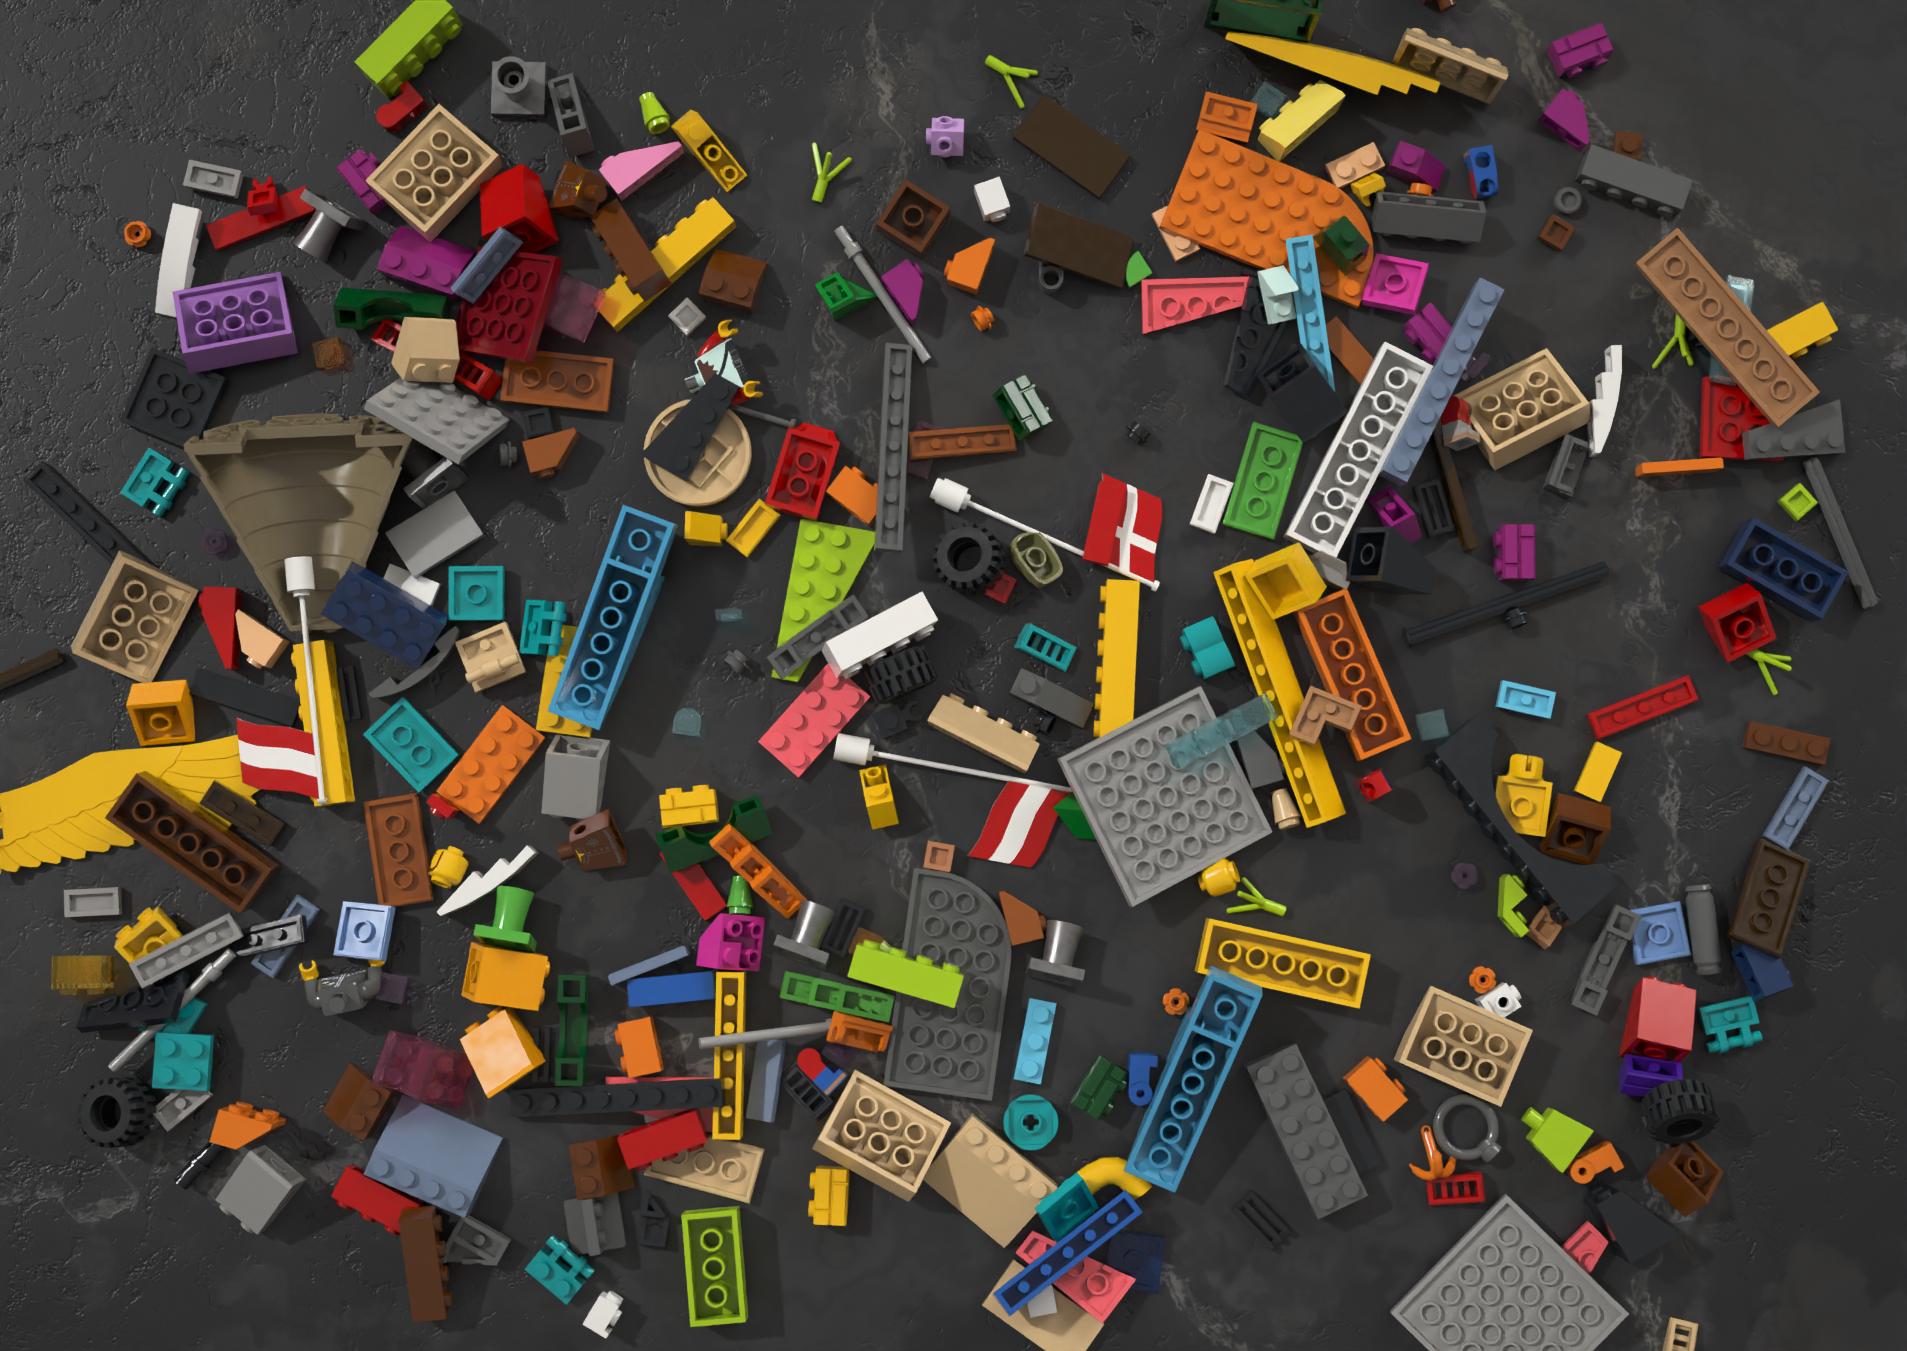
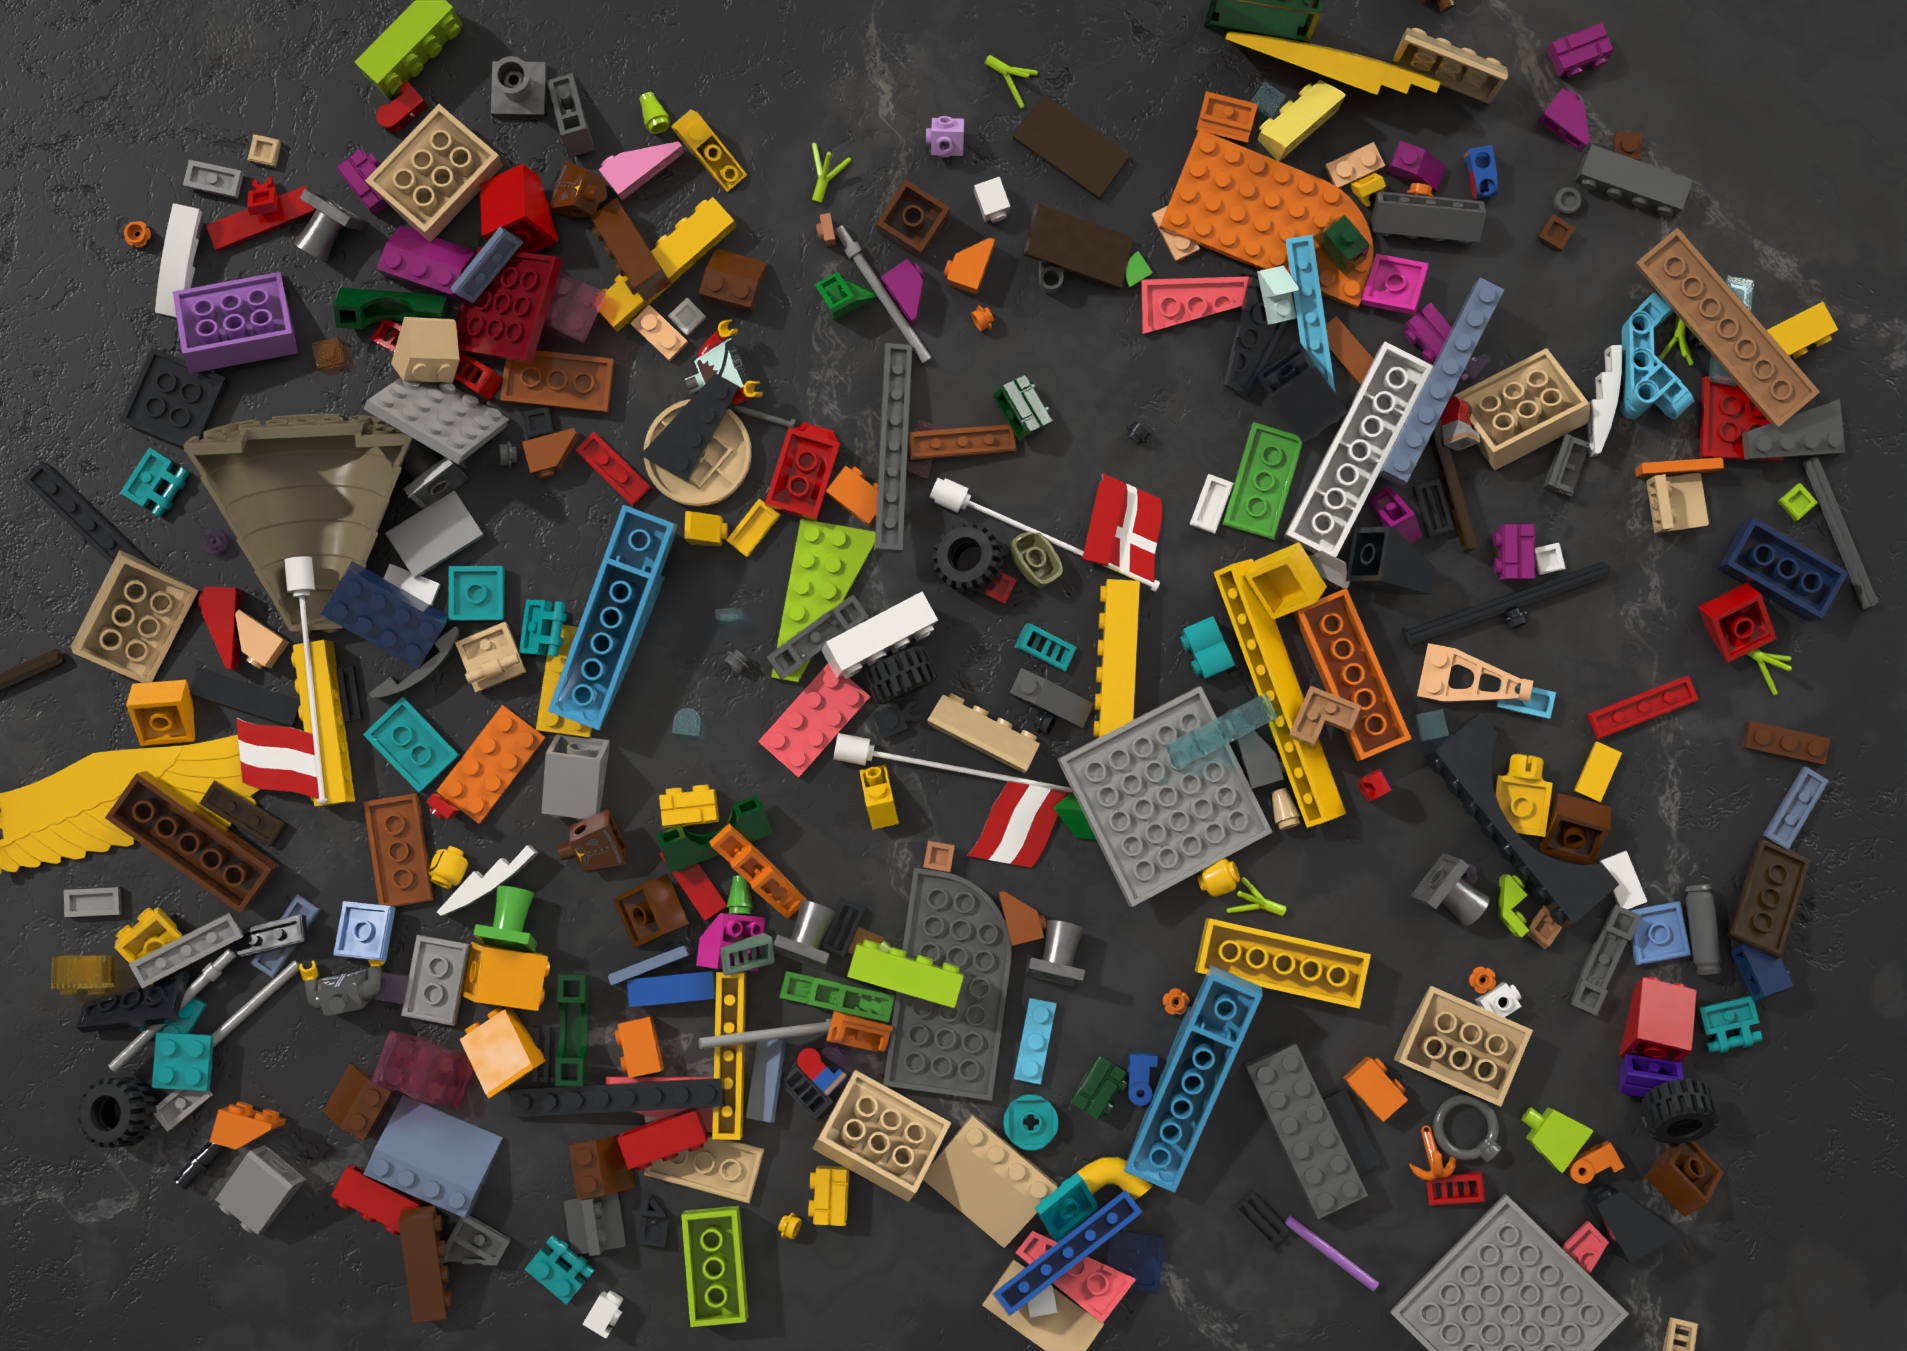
none -> light grey bar [212,960,300,1048]
none -> tan tile [247,134,282,168]
none -> light grey tile [401,935,472,1026]
none -> red tile [575,431,652,507]
none -> reddish brown slope [613,874,689,948]
none -> light nougat plate [630,305,688,362]
none -> sand green slope [720,933,775,976]
none -> yellow plate [778,1213,802,1240]
none -> nougat plate [816,213,836,247]
none -> medium lavender bar [1284,1215,1379,1291]
none -> flat silver plant [1410,853,1490,926]
none -> light nougat plate [1417,643,1533,702]
none -> white tile [1535,543,1566,576]
none -> white tile [1599,851,1647,909]
none -> medium azure connector [1619,292,1695,419]
none -> tan bracket [1646,473,1709,533]

